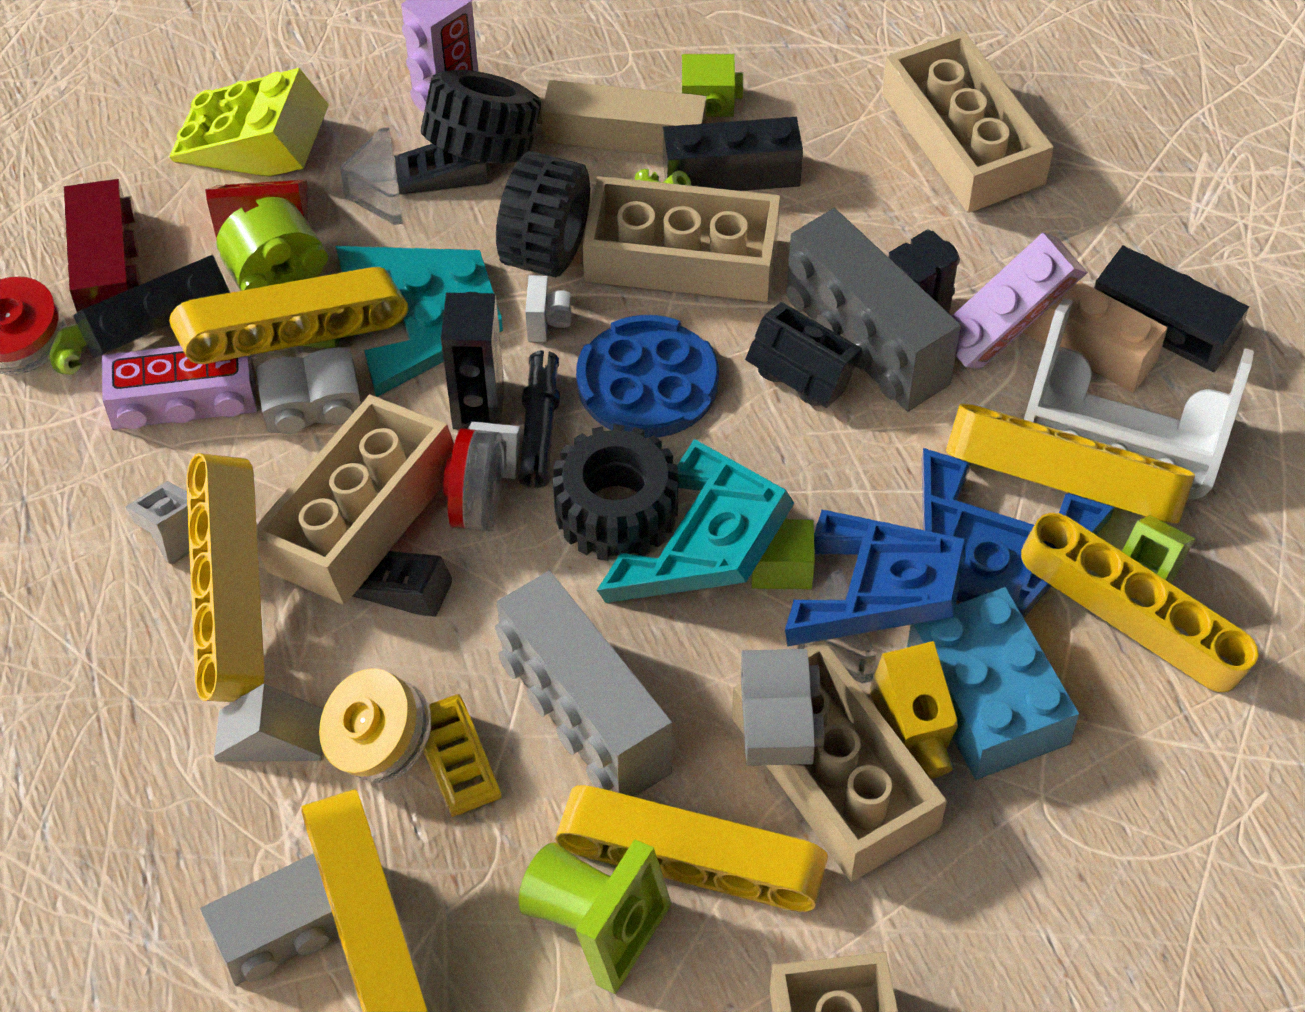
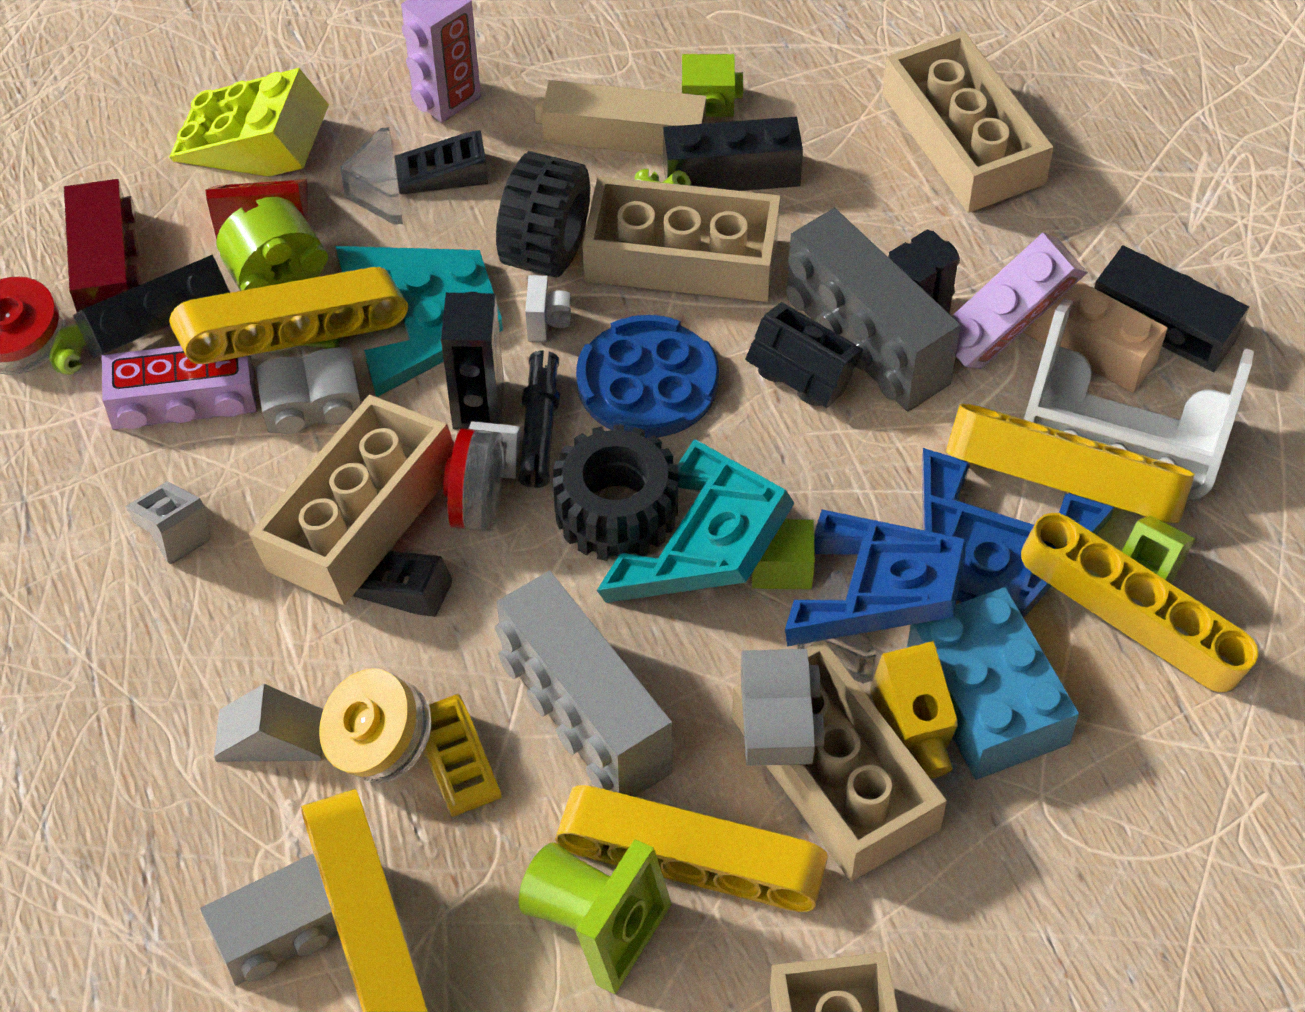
yellow beam [186,453,265,702] -> none
black tyre [421,70,541,163] -> none

